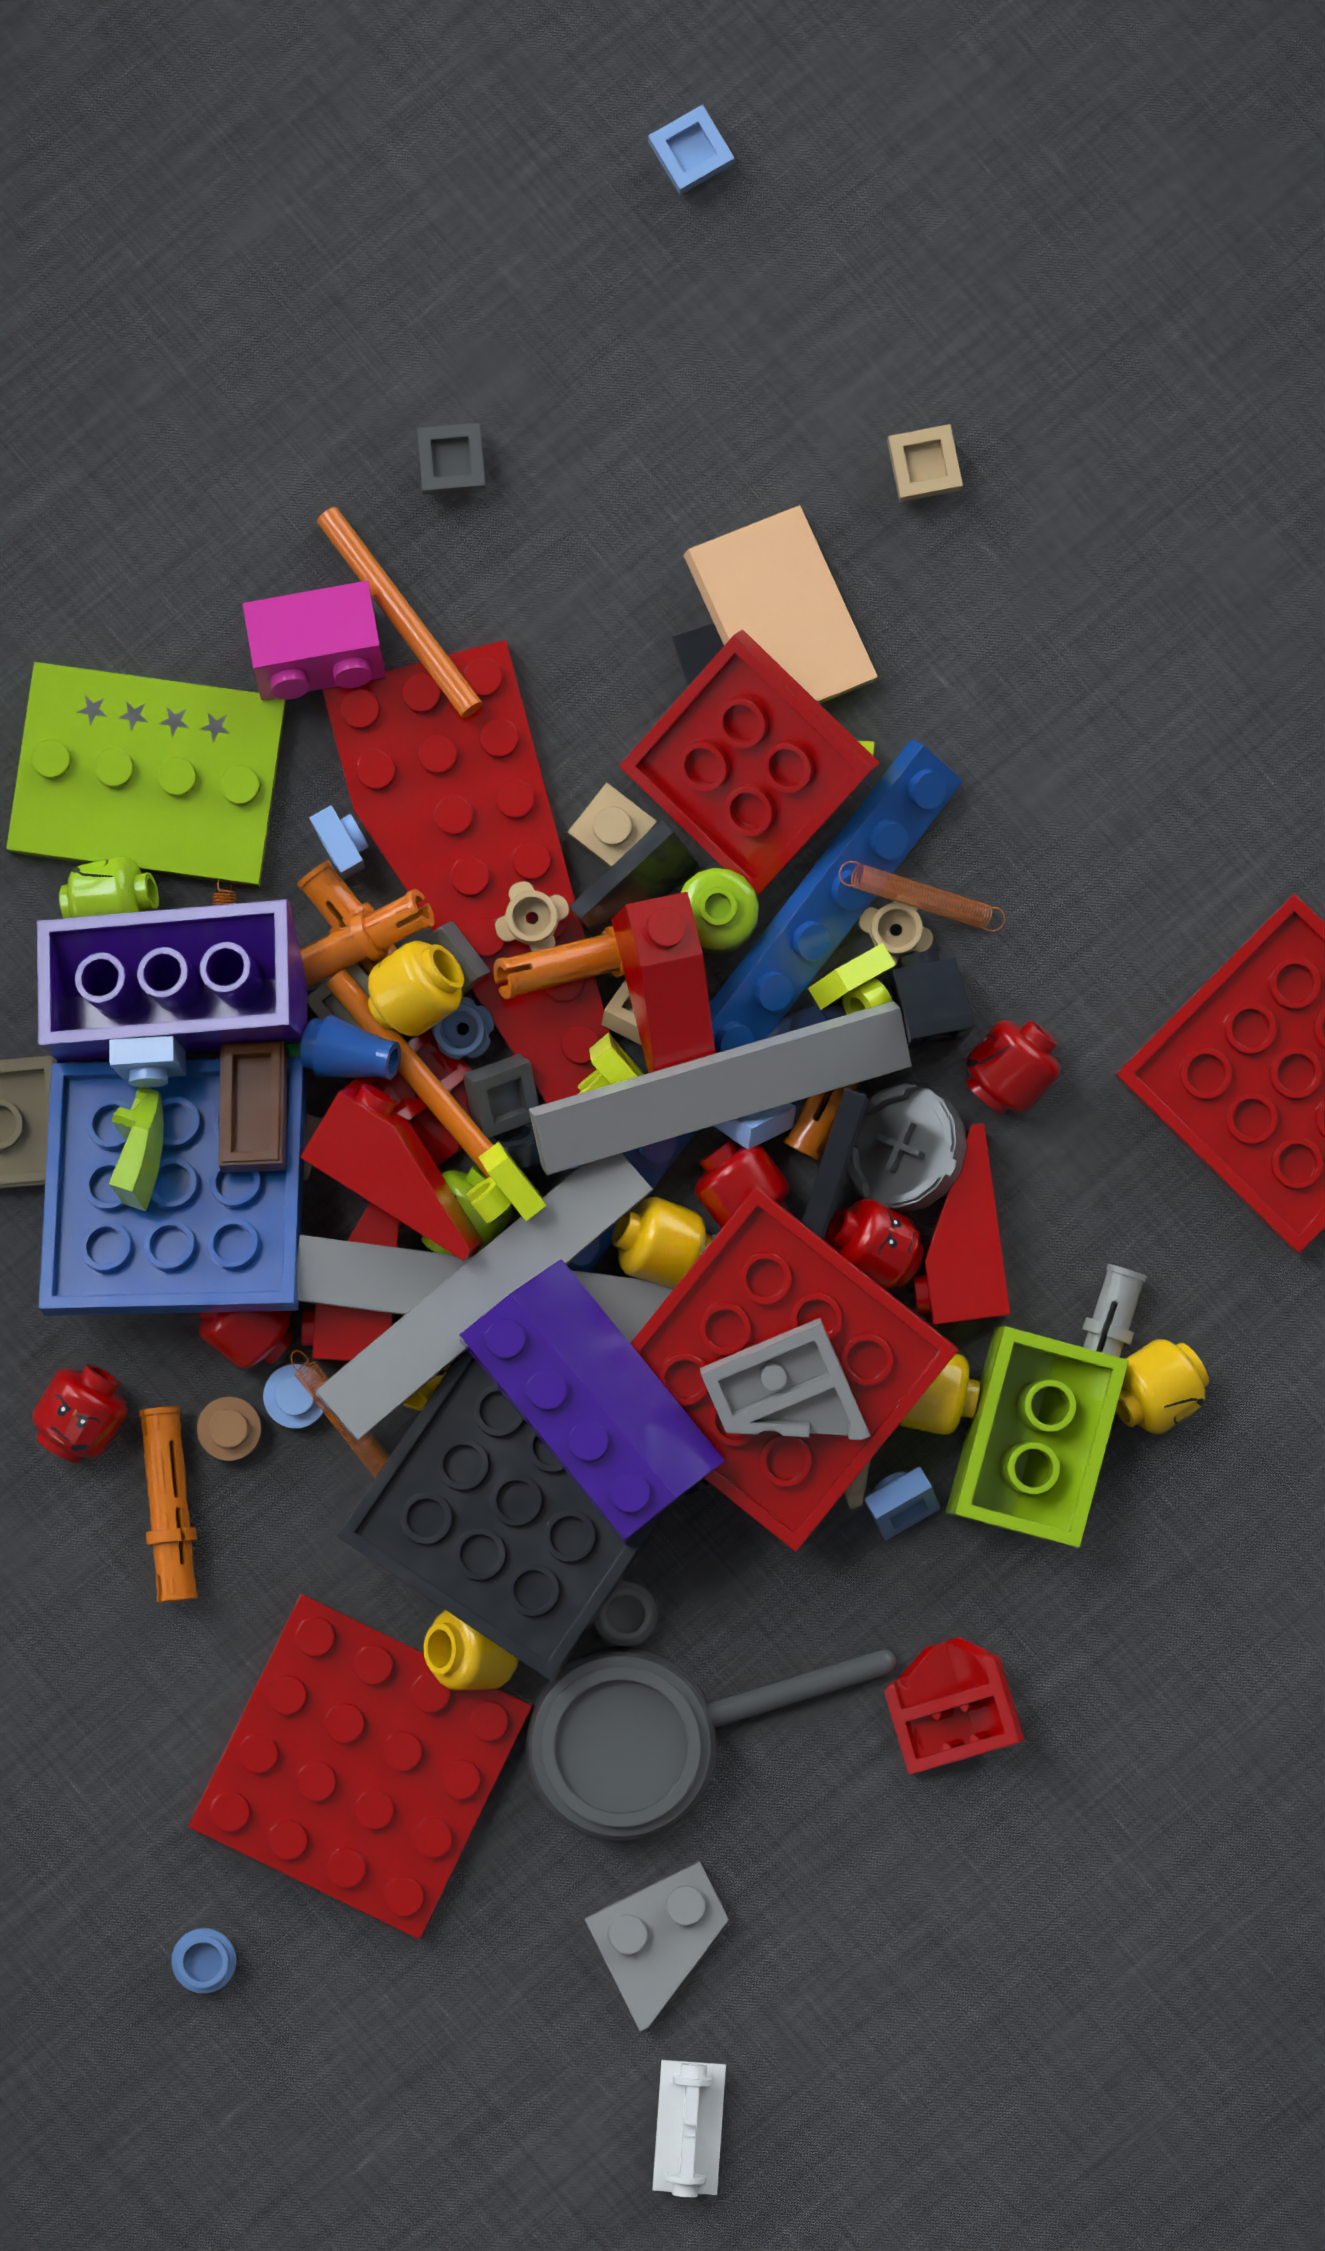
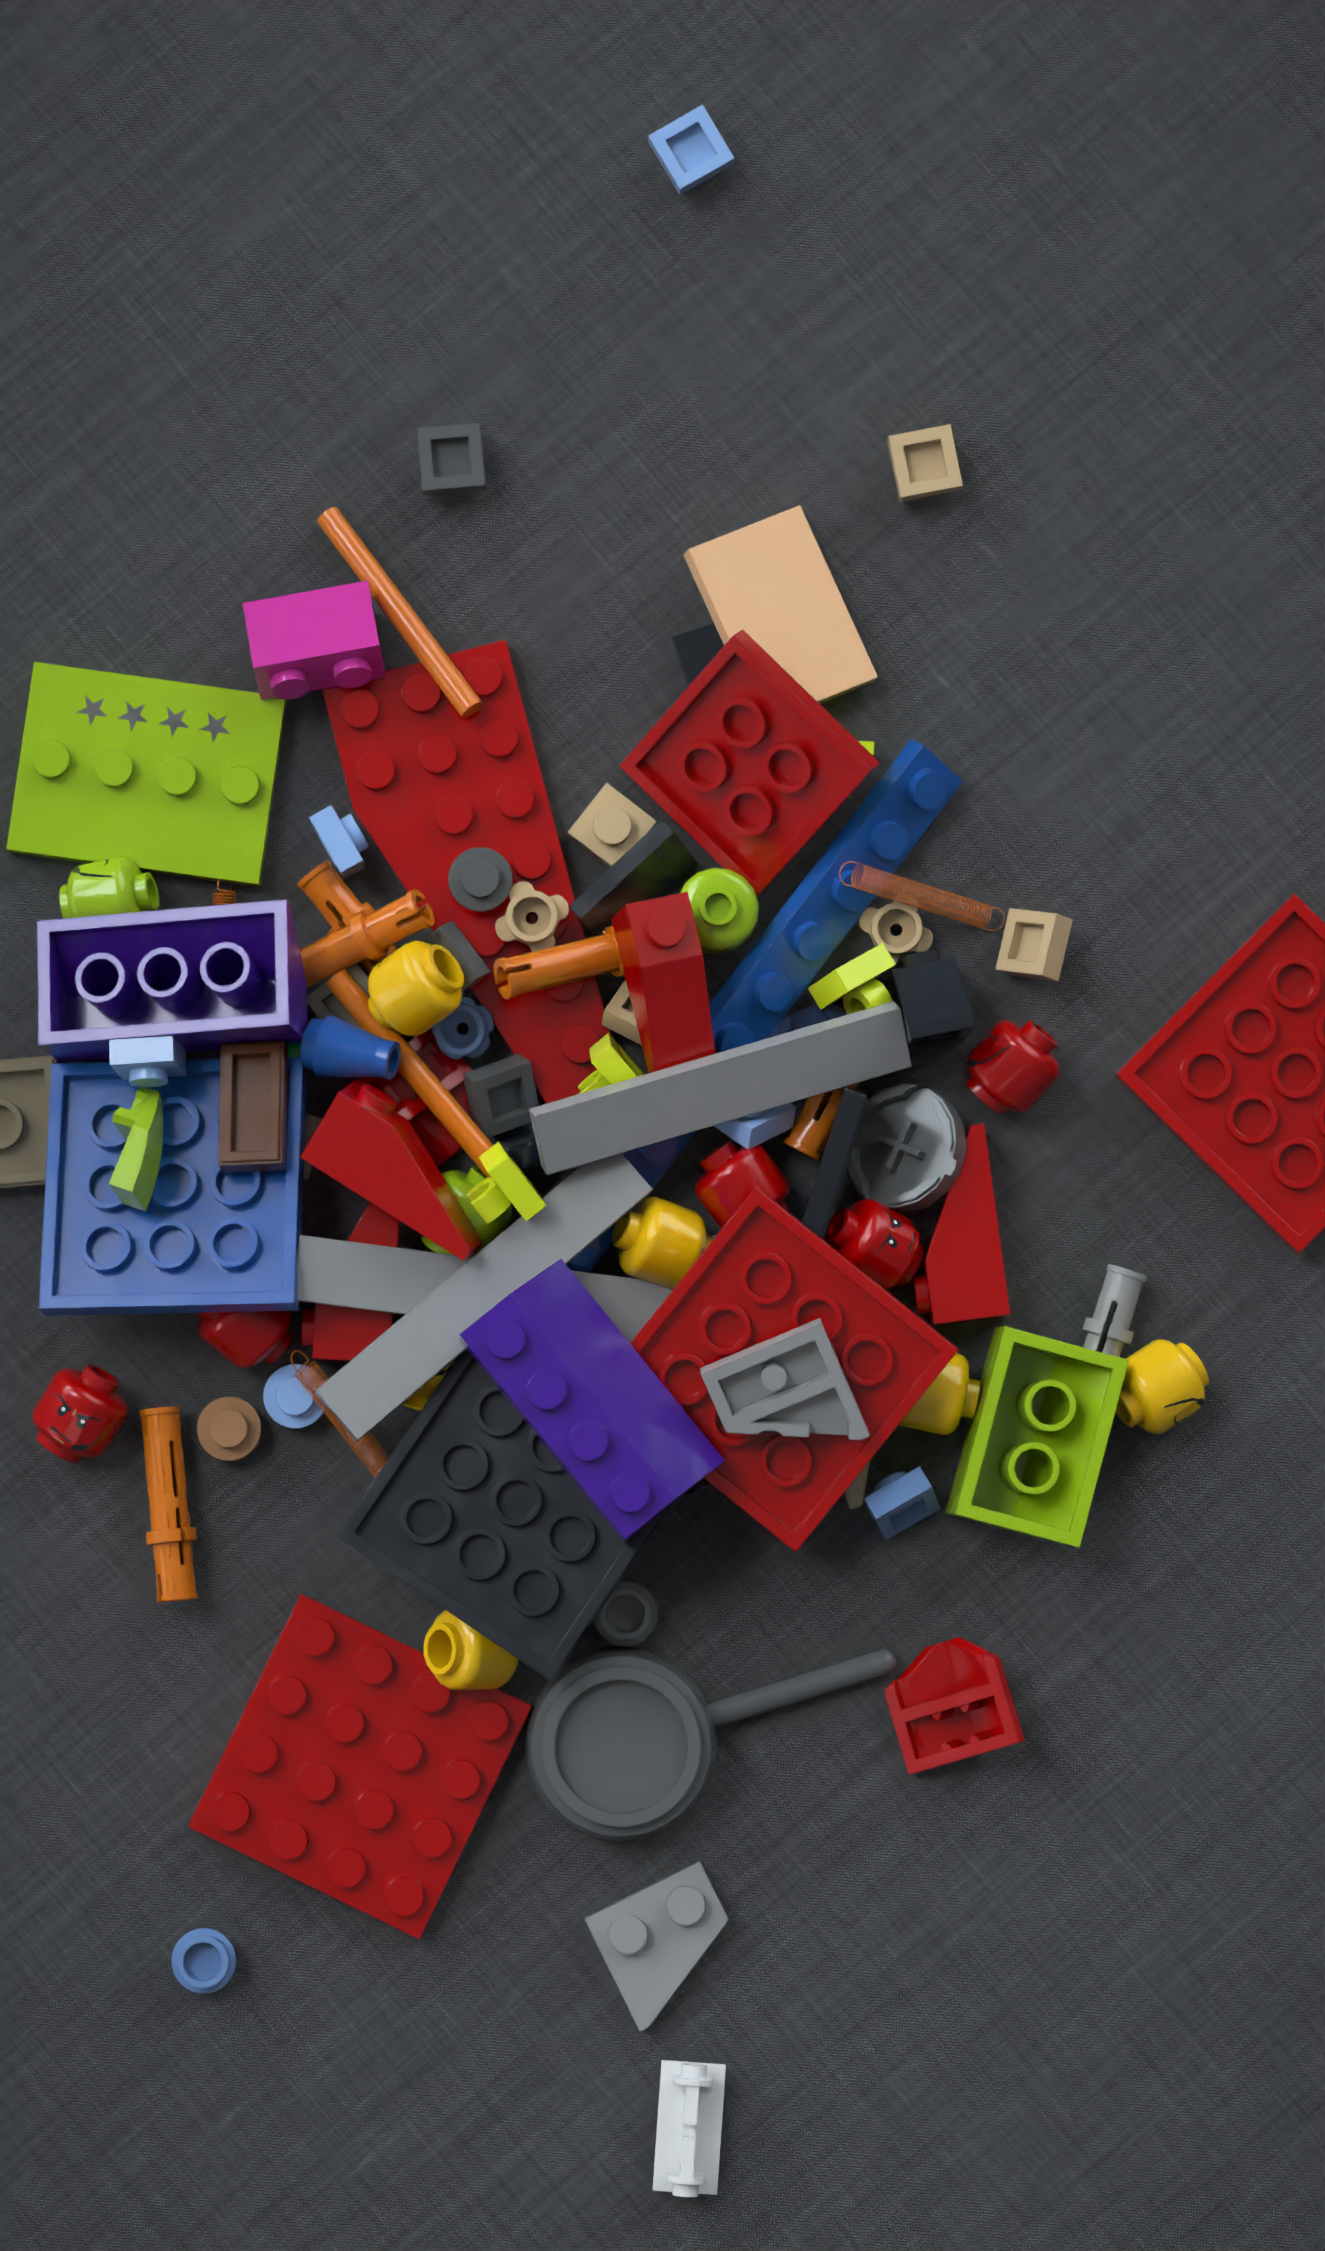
none -> dark grey plate [448,847,513,912]
none -> tan plate [995,908,1073,981]

